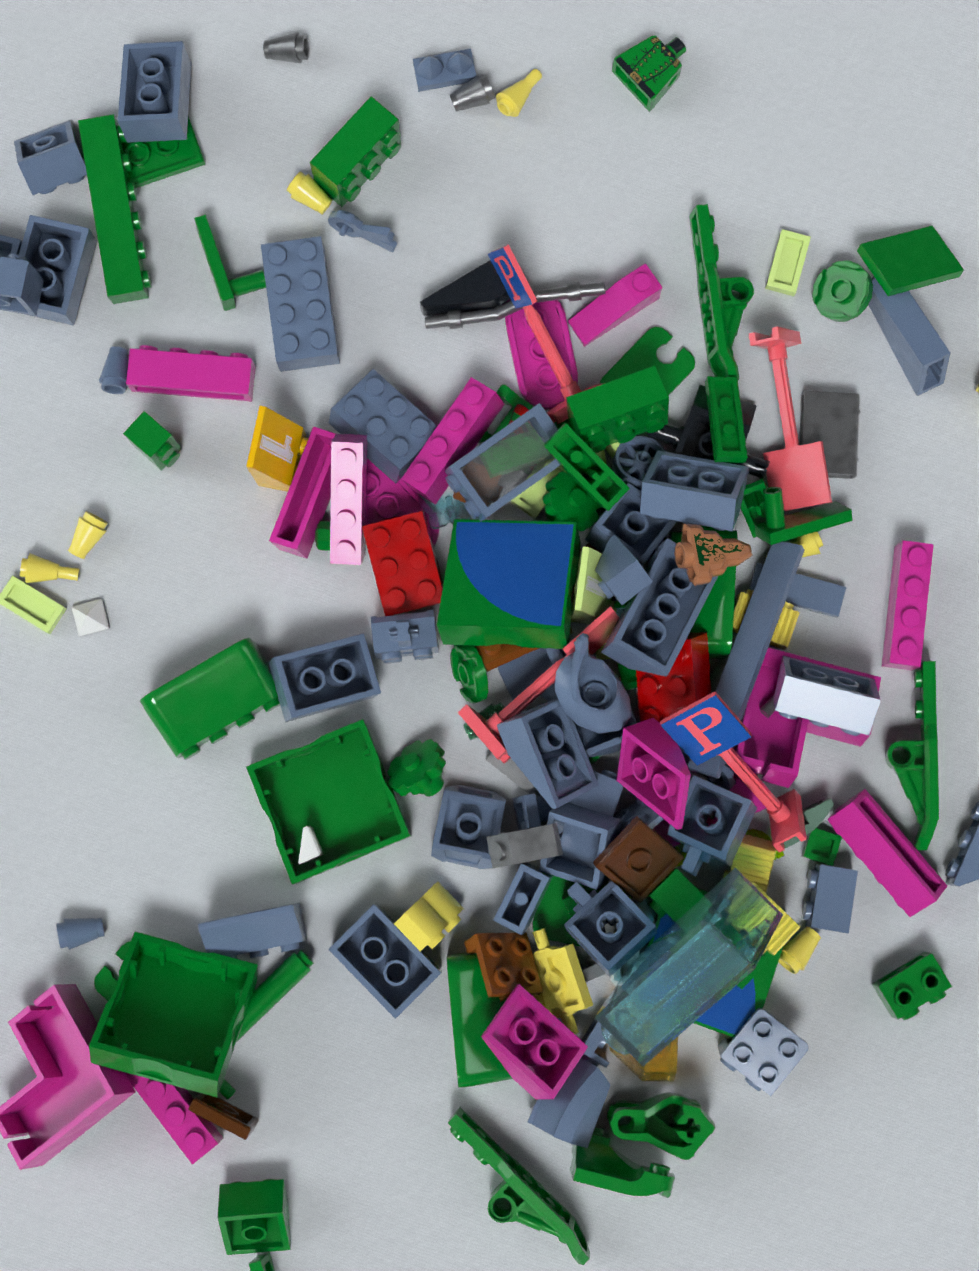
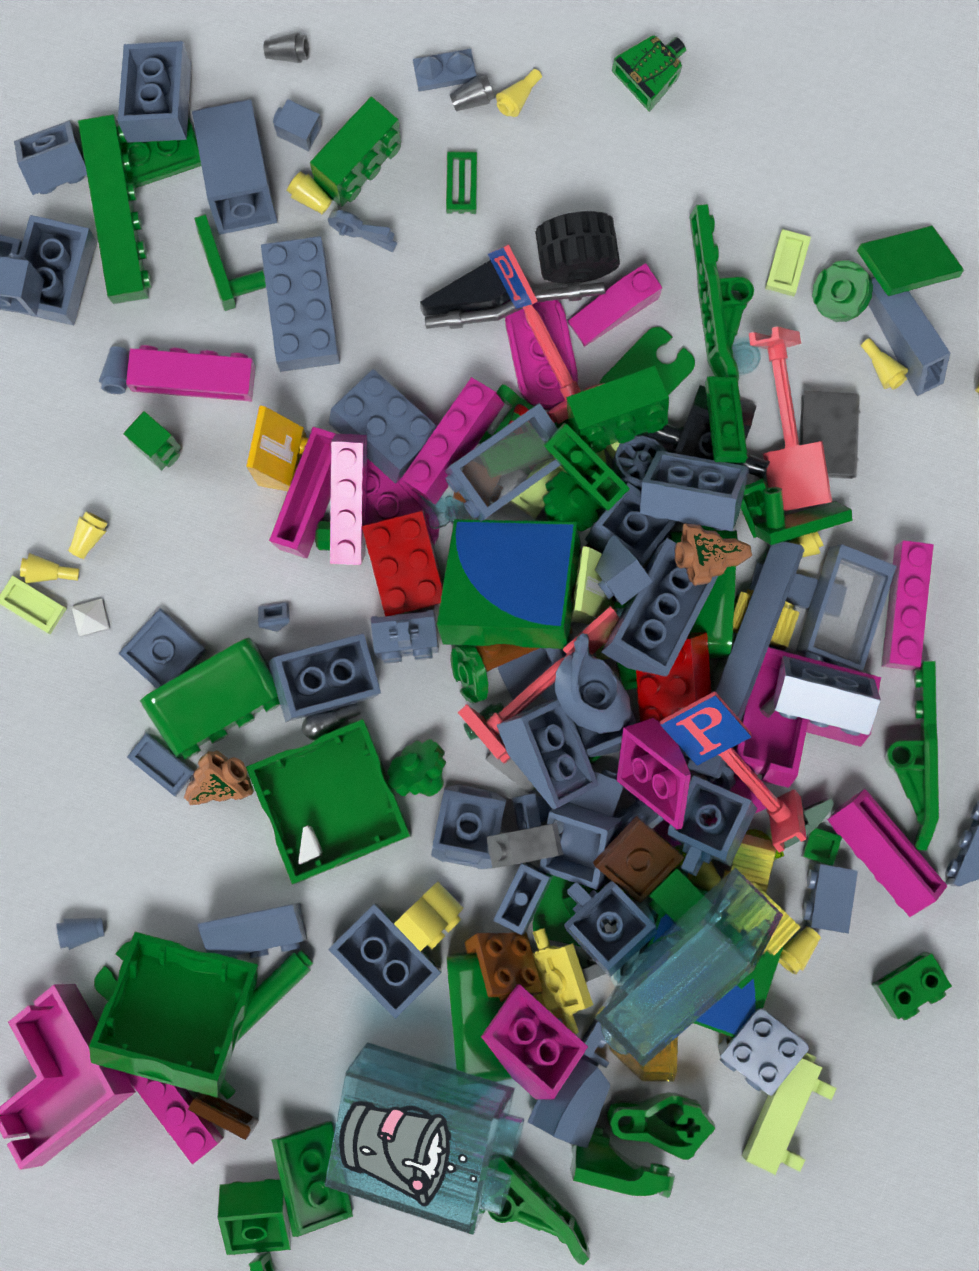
none -> sand blue tile [118,608,207,689]
none -> sand blue tile [127,733,195,797]
none -> nougat rock [184,750,254,805]
none -> sand blue slope [192,99,278,235]
none -> sand blue slope [258,602,290,632]
none -> green tile [271,1121,353,1237]
none -> sand blue brick [273,99,322,152]
none -> flat silver piece [302,703,361,741]
none -> clear light blue brick [325,1042,524,1235]
none -> green tile [446,152,477,214]
none -> black wheel [535,211,620,284]
none -> light yellow cone [687,861,733,902]
none -> clear light blue tile [732,342,761,376]
none -> yellowish green brick [741,1053,837,1175]
none -> window [796,544,897,671]
none -> light yellow cone [861,338,908,390]

